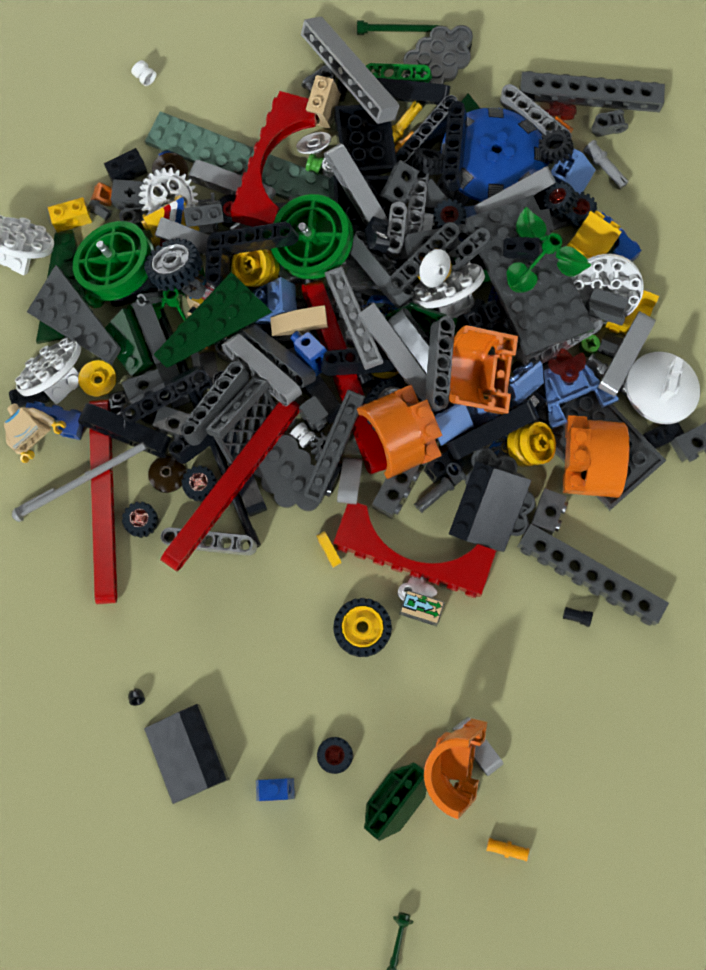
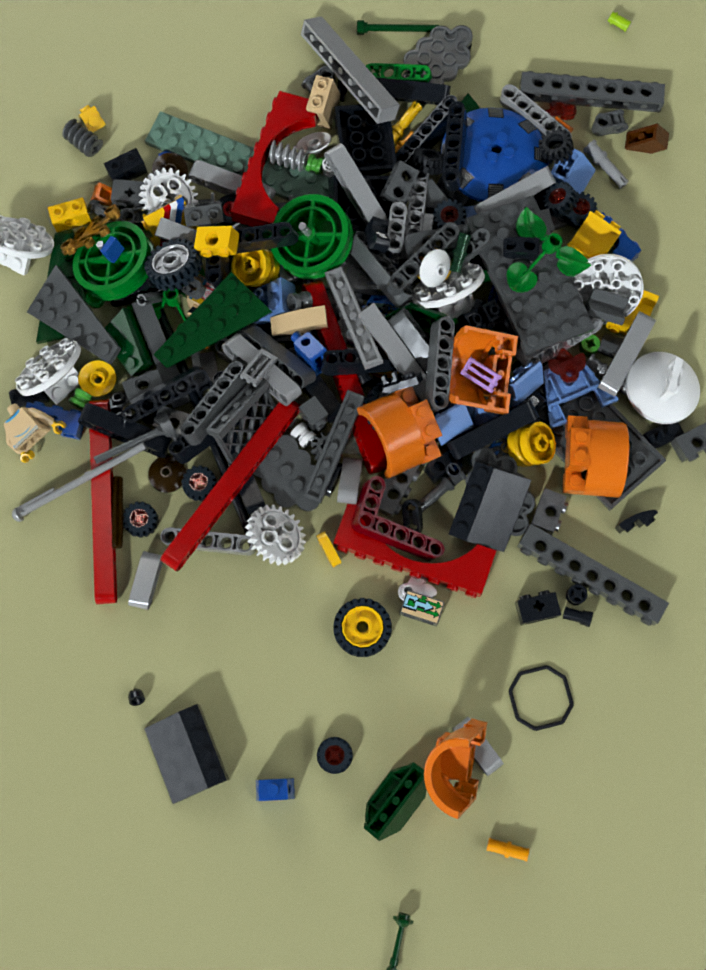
white wheel [131,60,157,86] -> none
none -> pearl gold plant [60,204,121,255]
none -> dark grey piece [62,119,104,157]
none -> bright green wheel [68,388,93,410]
none -> yellow bracket [78,105,106,133]
none -> dark grey piece [93,412,177,464]
none -> blue tile [100,236,125,263]
none -> dark brown axle [112,476,123,549]
none -> light grey beam [128,551,163,610]
none -> yellow brick [194,226,239,258]
none -> light grey tile [240,348,278,387]
none -> white gear [245,504,306,566]
none -> light grey piece [269,140,309,172]
none -> dark grey wheel [287,291,313,311]
none -> dark red beam [351,476,445,561]
none -> plate [381,371,423,395]
none -> black beam [402,498,423,533]
none -> clear green pin [450,232,471,273]
none -> lavender tile [460,357,502,393]
none -> black piece [509,665,574,731]
none -> black brick [515,590,562,626]
none -> black wheel [566,584,588,606]
none -> lime pin [608,12,631,32]
none -> black slope [615,510,658,534]
none -> reddish brown slope [625,123,669,154]

